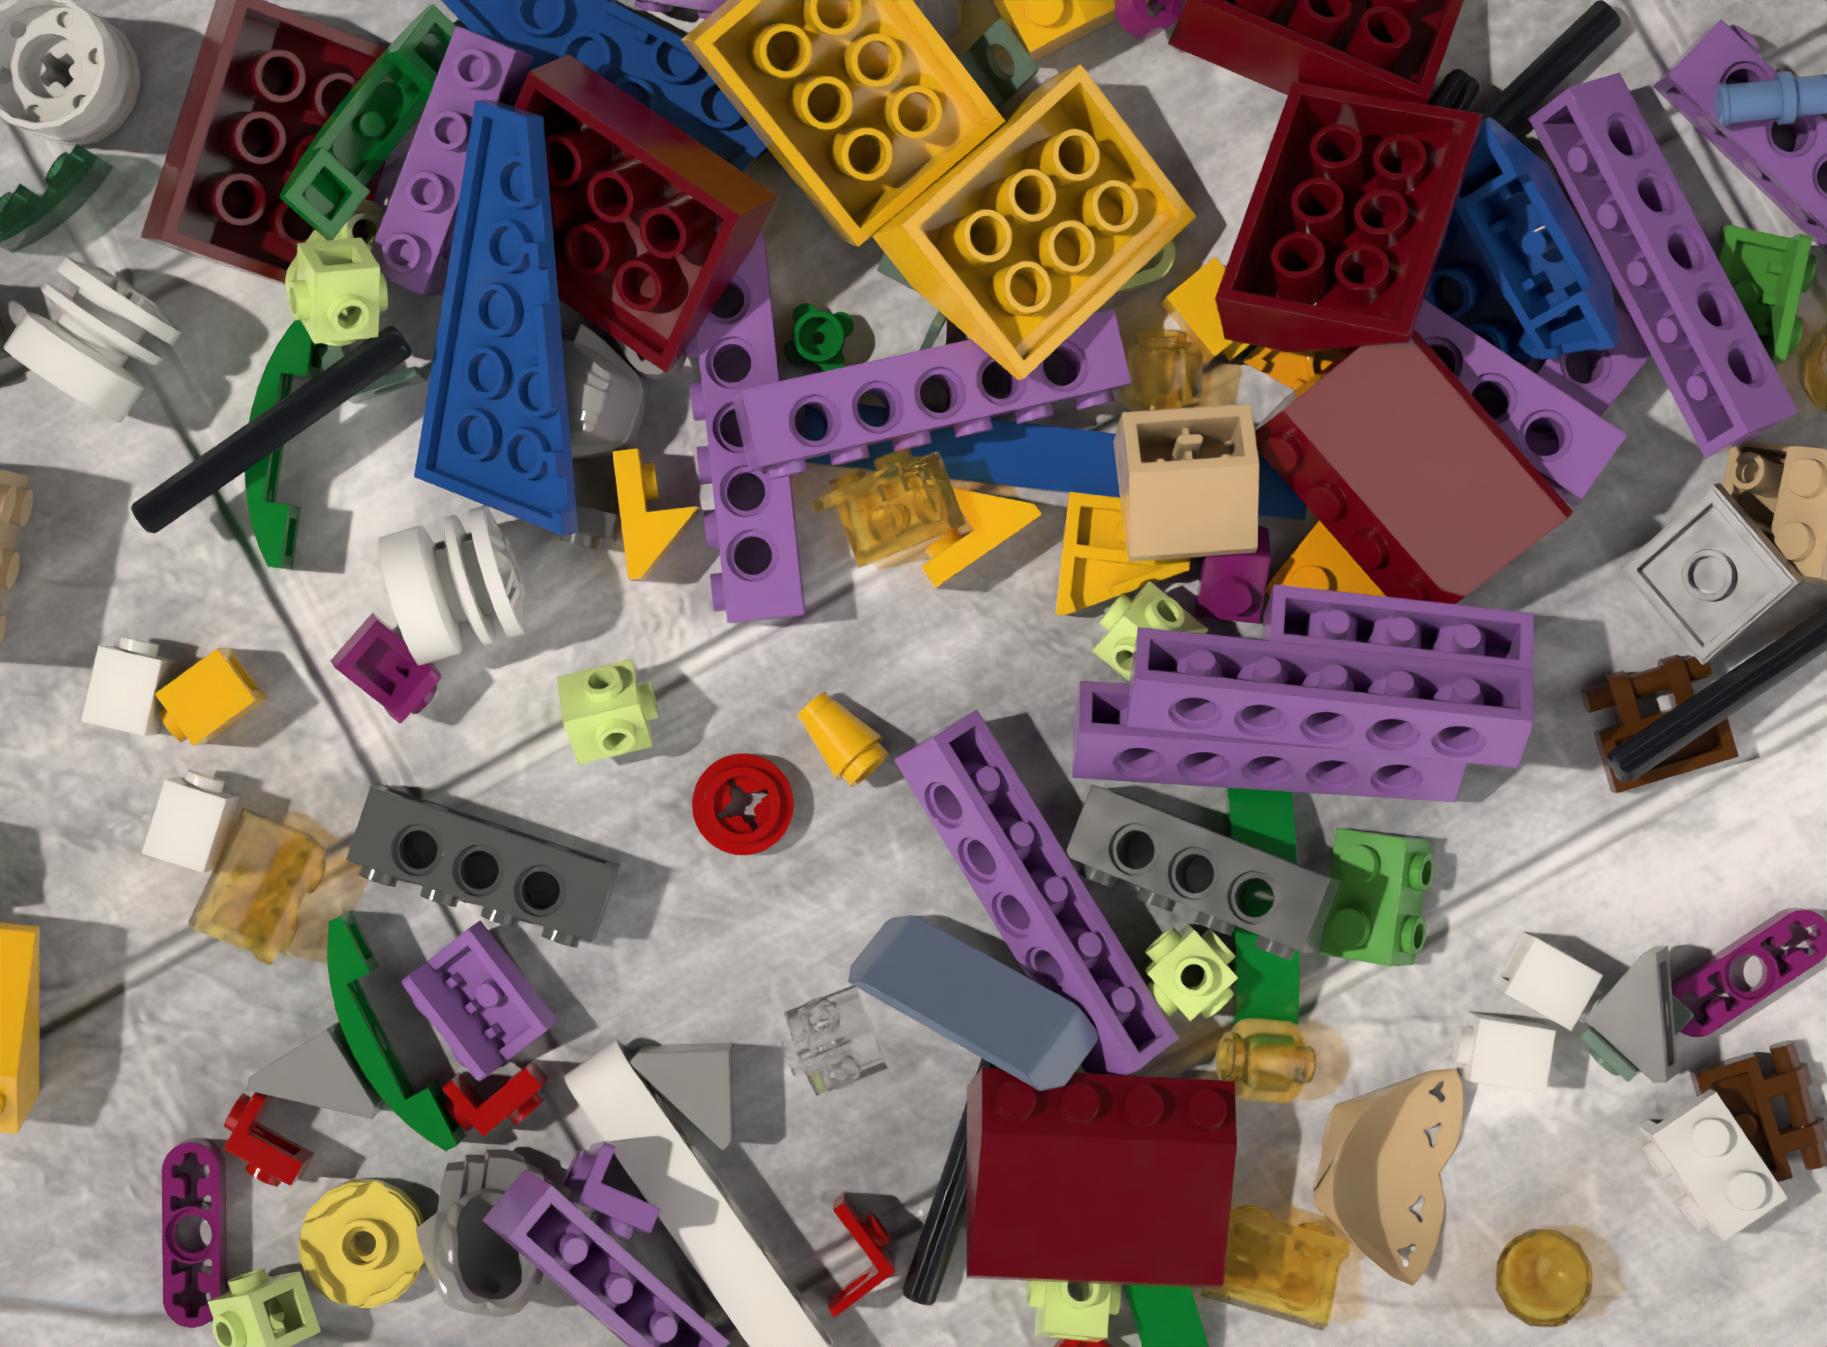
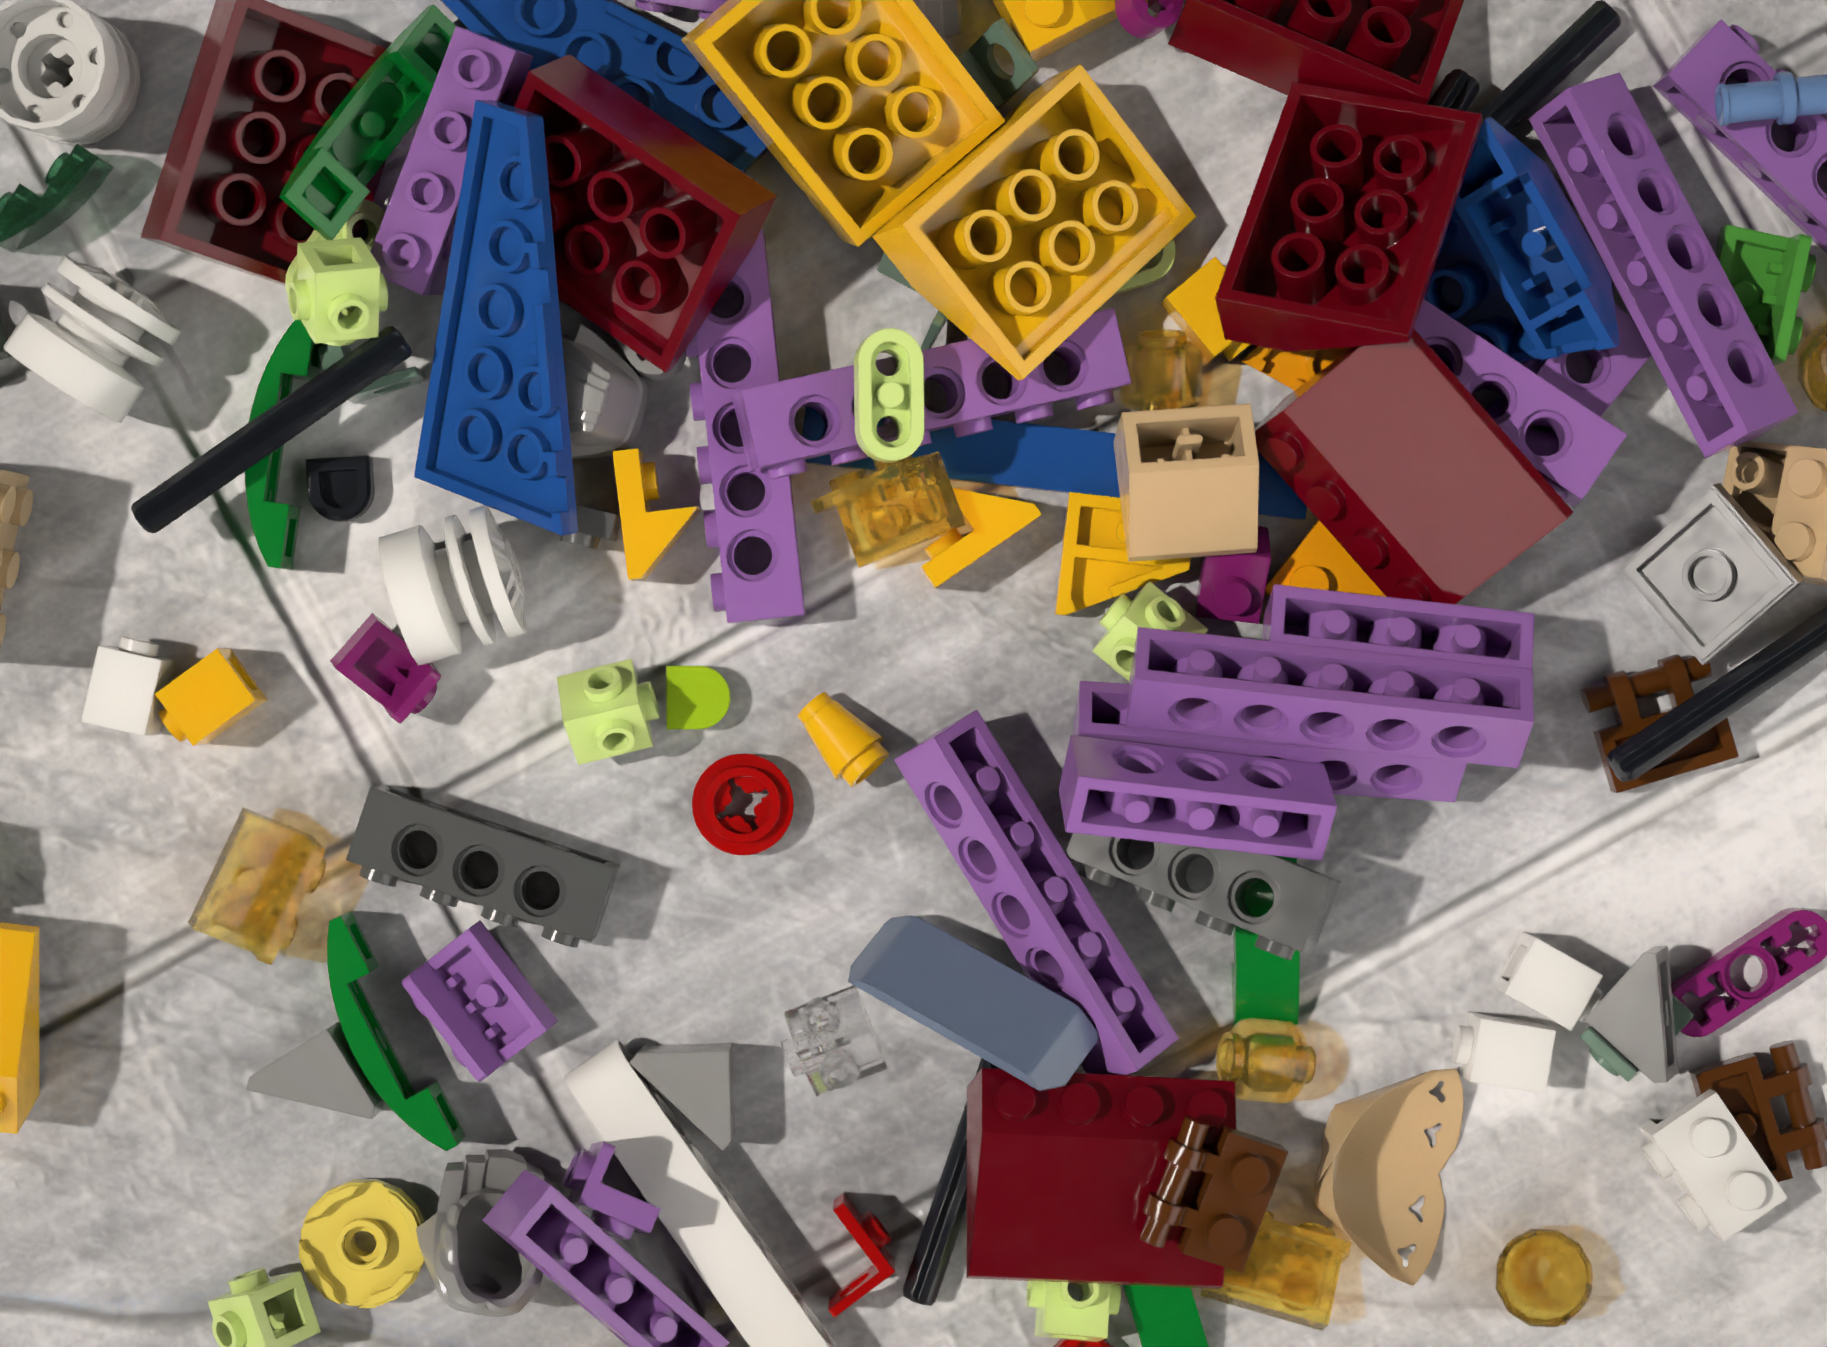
white brick [141,770,240,873] -> none
magenta beam [162,1138,227,1328] -> none
red bracket [223,1092,314,1187] -> none
red bracket [442,1059,549,1137] -> none
green plate [783,303,854,371] -> none
yellowish green brick [1141,924,1238,1021] -> none
bright green bracket [1320,828,1434,966] -> none
none -> black tile [305,456,375,522]
none -> lime tile [666,666,731,730]
none -> yellowish green plate [854,328,924,463]
none -> medium lavender brick [1058,735,1337,861]
none -> reddish brown plate [1139,1115,1288,1272]

